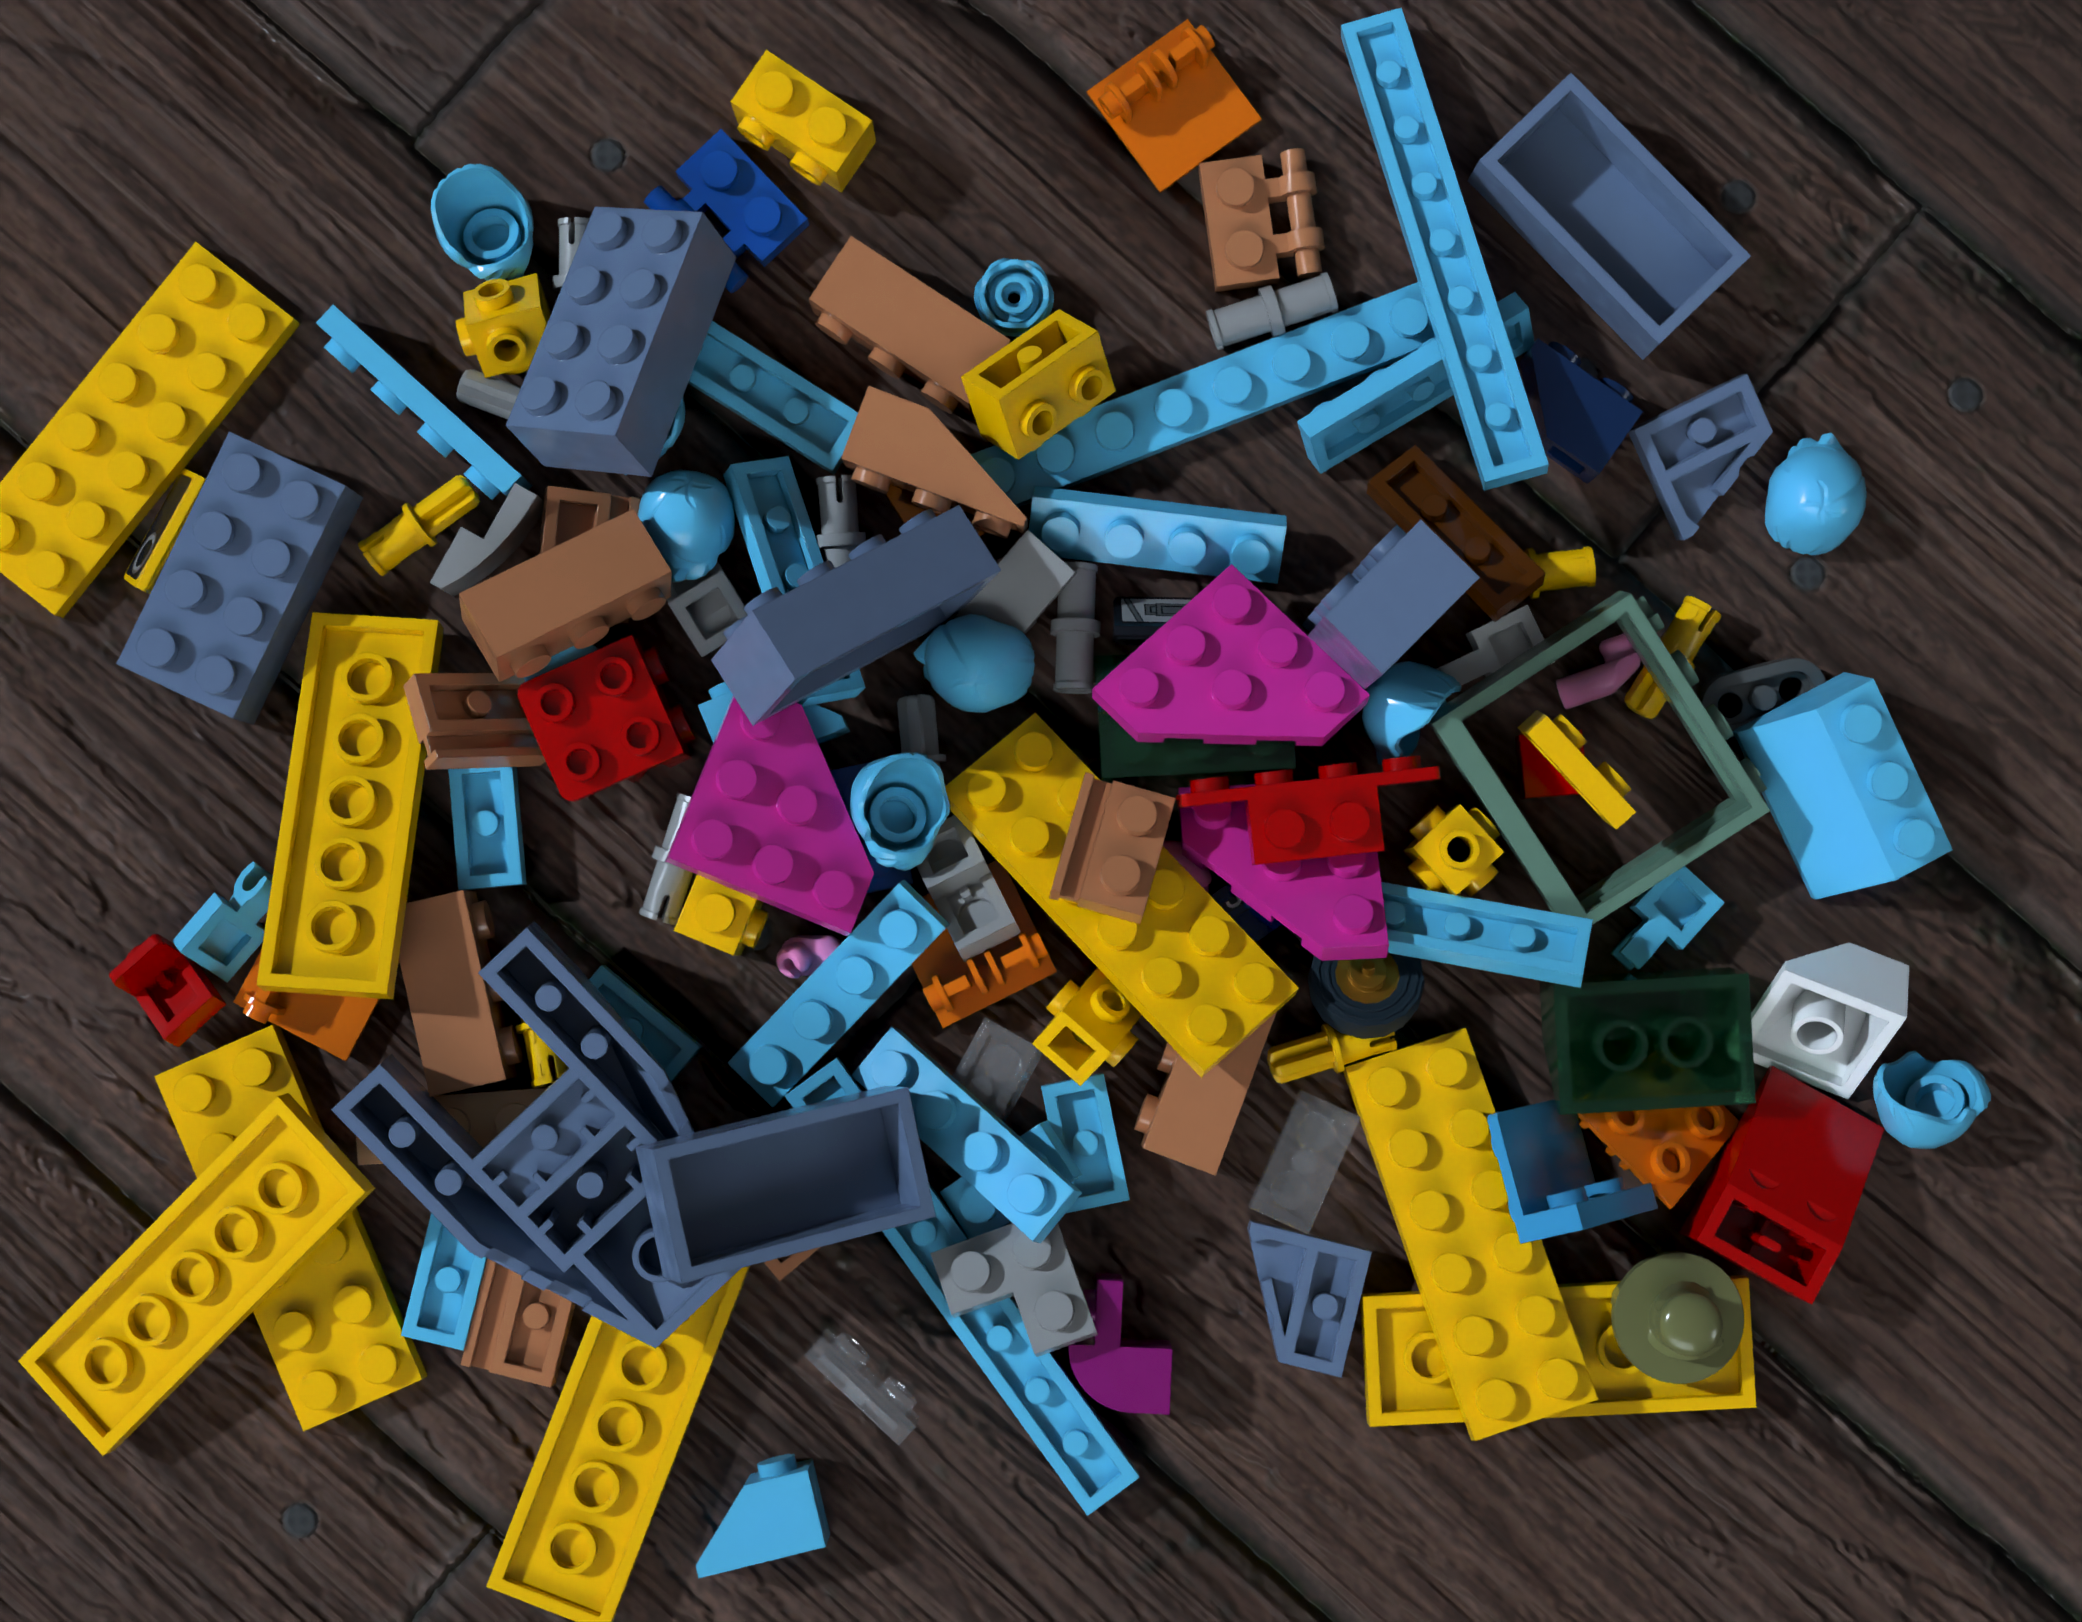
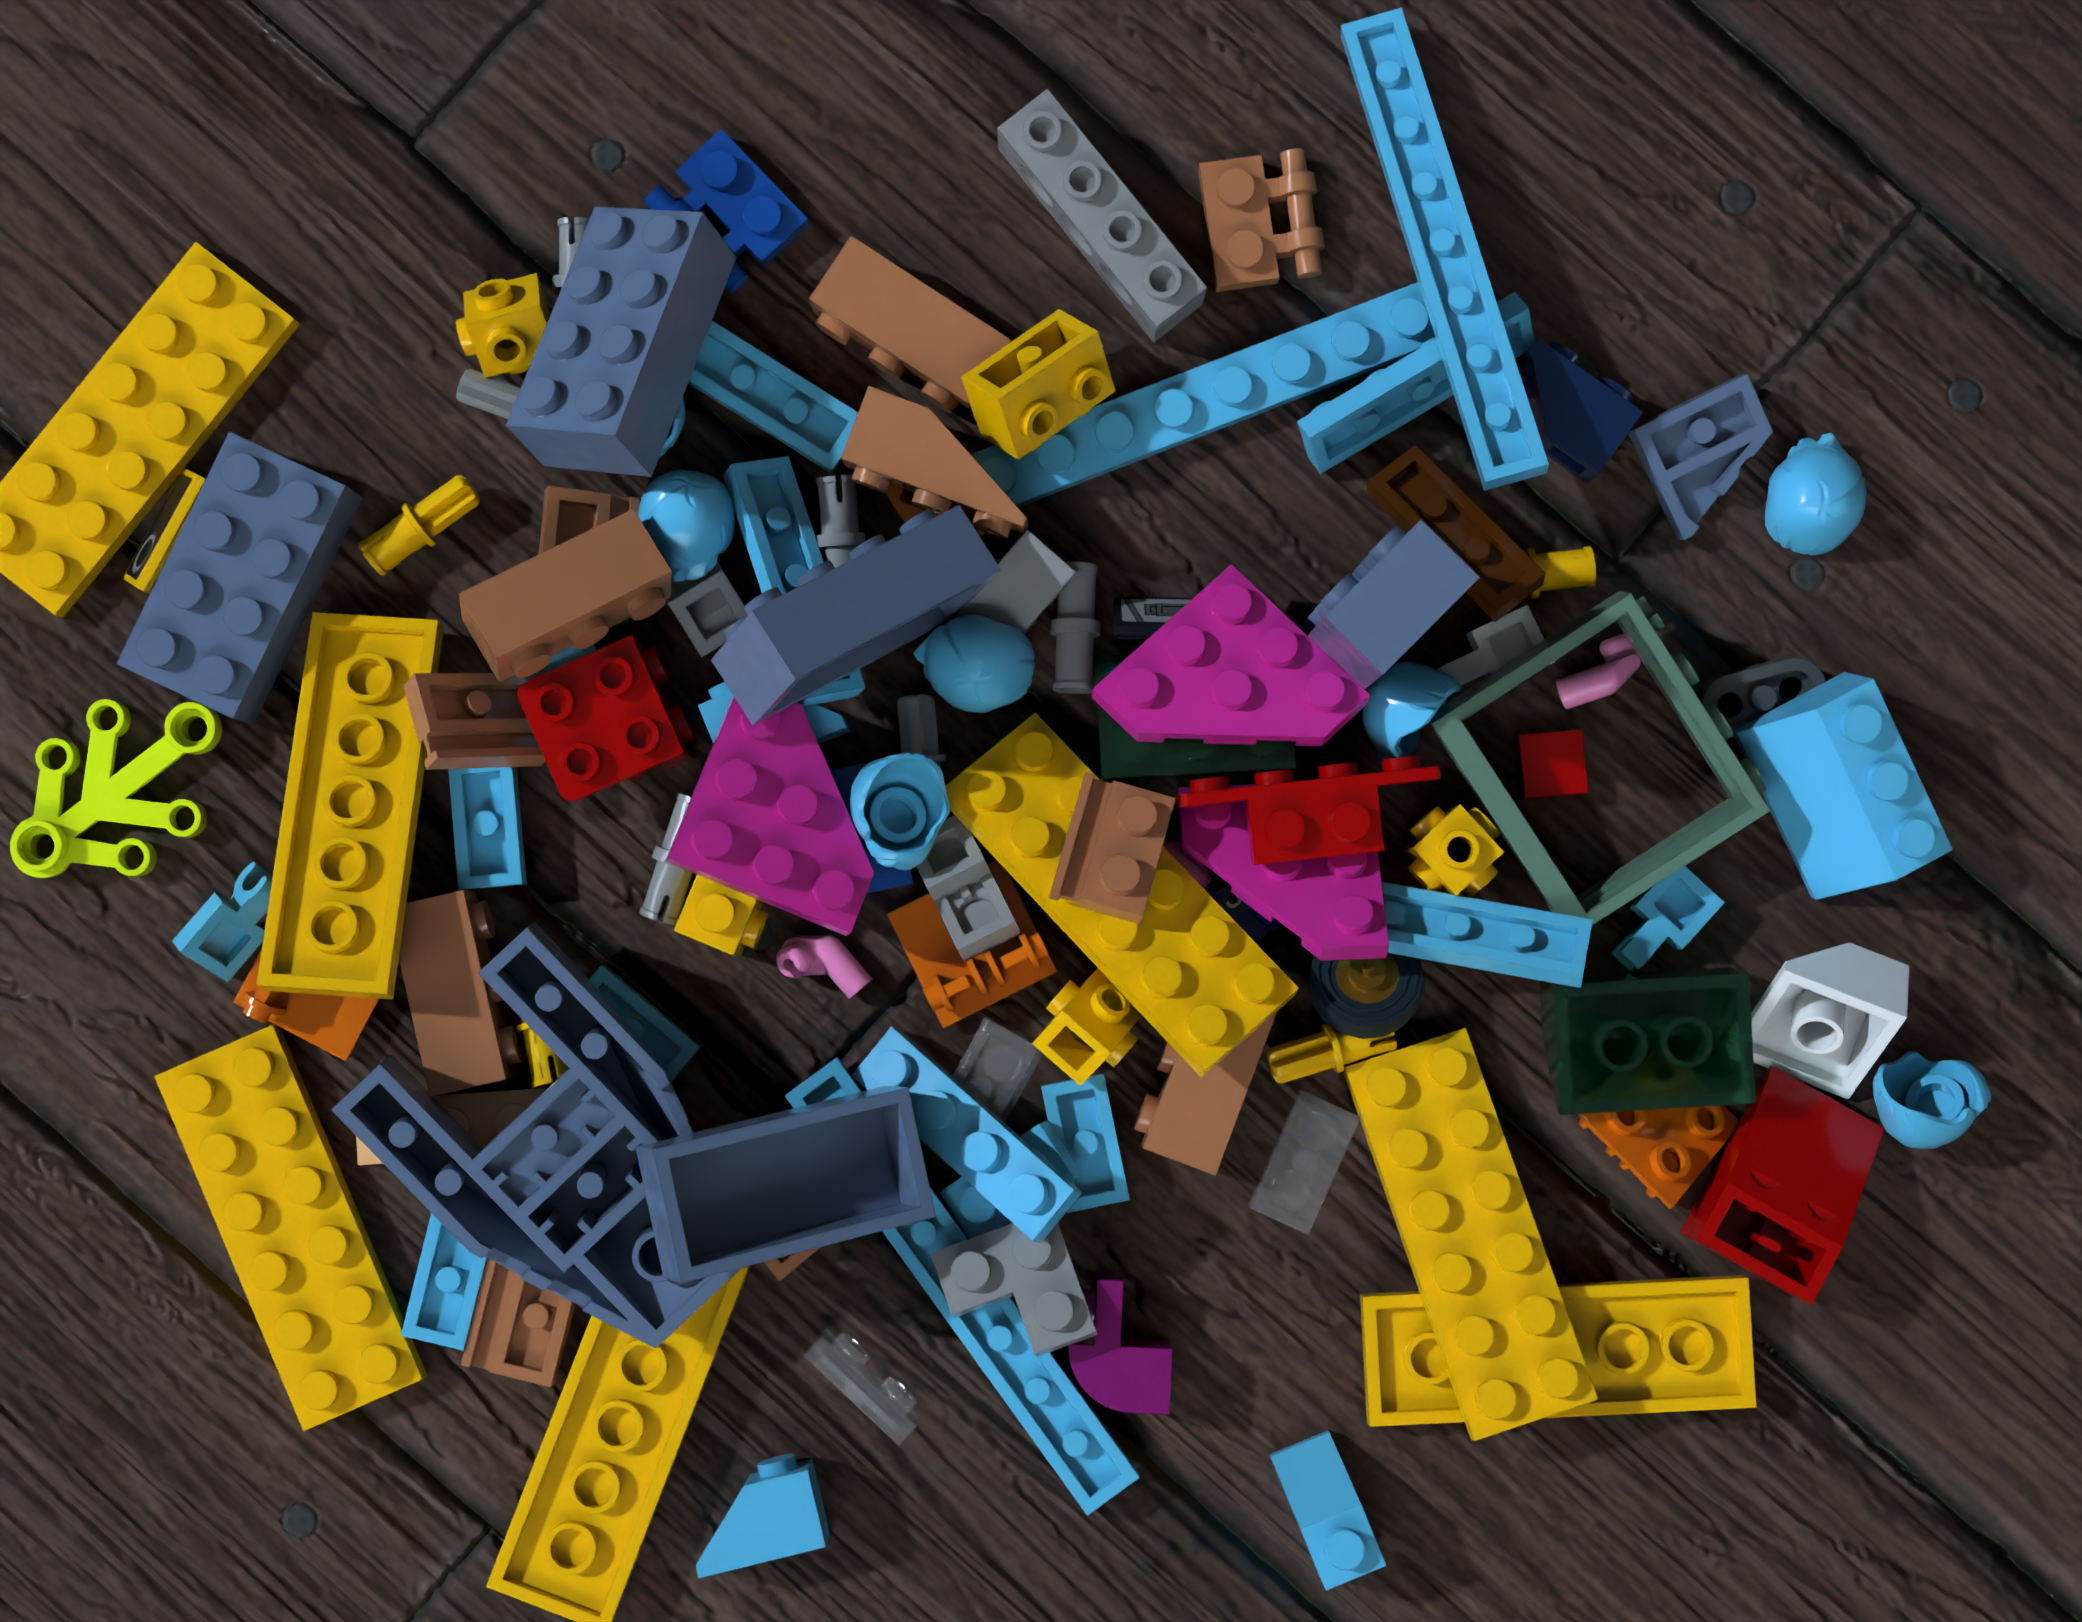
yellow plate [18,1093,375,1456] -> none
red bracket [109,934,226,1047] -> none
medium azure plate [316,305,532,500] -> none
light grey slope [430,483,544,597] -> none
medium azure hair [431,164,534,281] -> none
medium azure plate [728,880,950,1107] -> none
yellow brick [730,50,876,193] -> none
medium azure plate [974,258,1054,337] -> none
medium azure plate [1029,486,1287,584] -> none
orange hinge [1086,19,1262,193] -> none
light grey pin [1206,272,1338,350] -> none
sand blue wing [1247,1219,1372,1378] -> none
sand blue piece [1468,73,1751,360] -> none
dark azure bracket [1487,1096,1658,1244] -> none
yellow plate [1518,710,1636,830] -> none
olive plate [1611,1251,1744,1384] -> none
yellow axle [1624,595,1722,719] -> none
none -> neon yellow plant [10,699,222,878]
none -> light grey brick [997,89,1207,343]
none -> medium azure slope [1269,1430,1386,1591]

